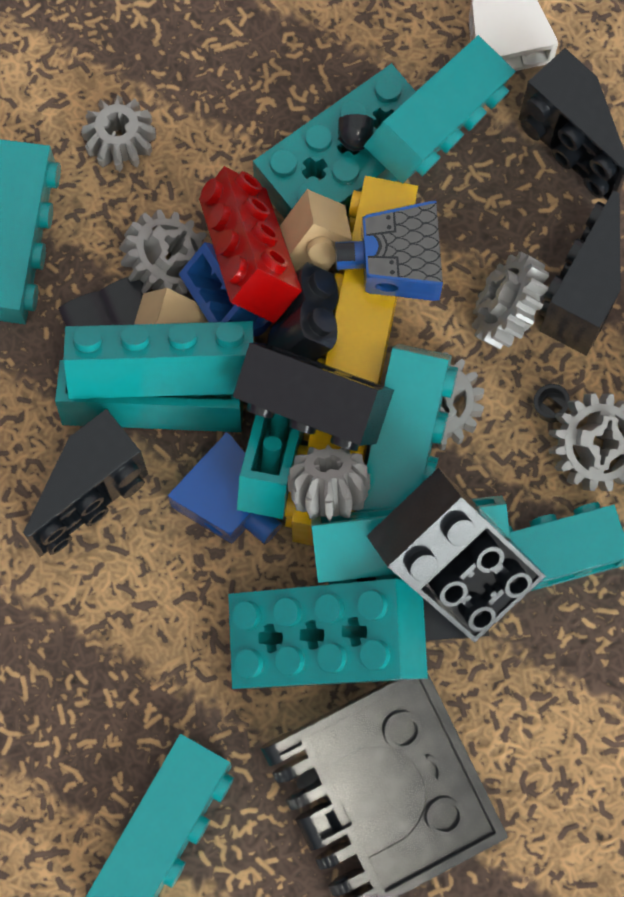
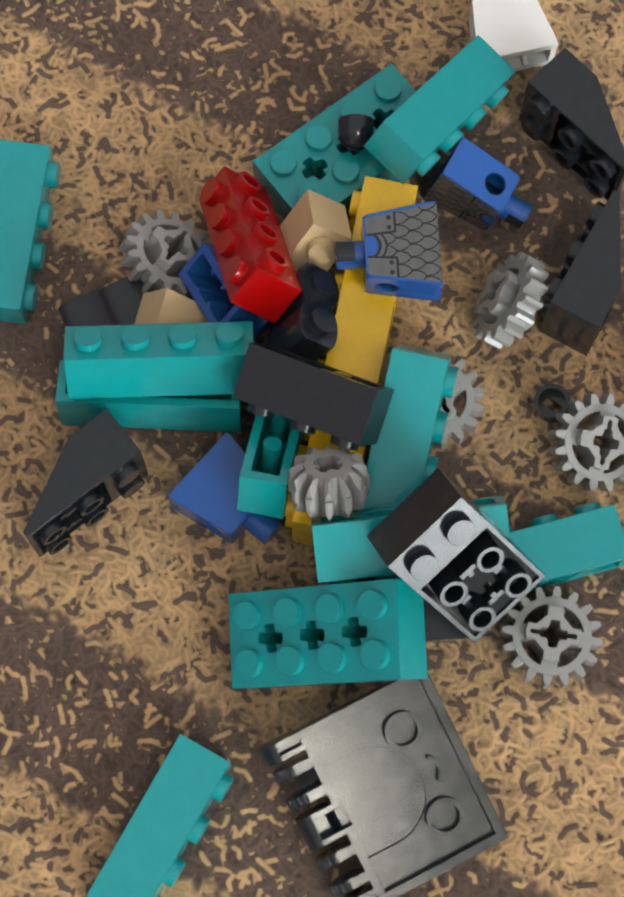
light grey gear [81,94,156,172] -> none
none -> blue torso [423,137,533,230]
none -> light grey gear [500,586,603,689]

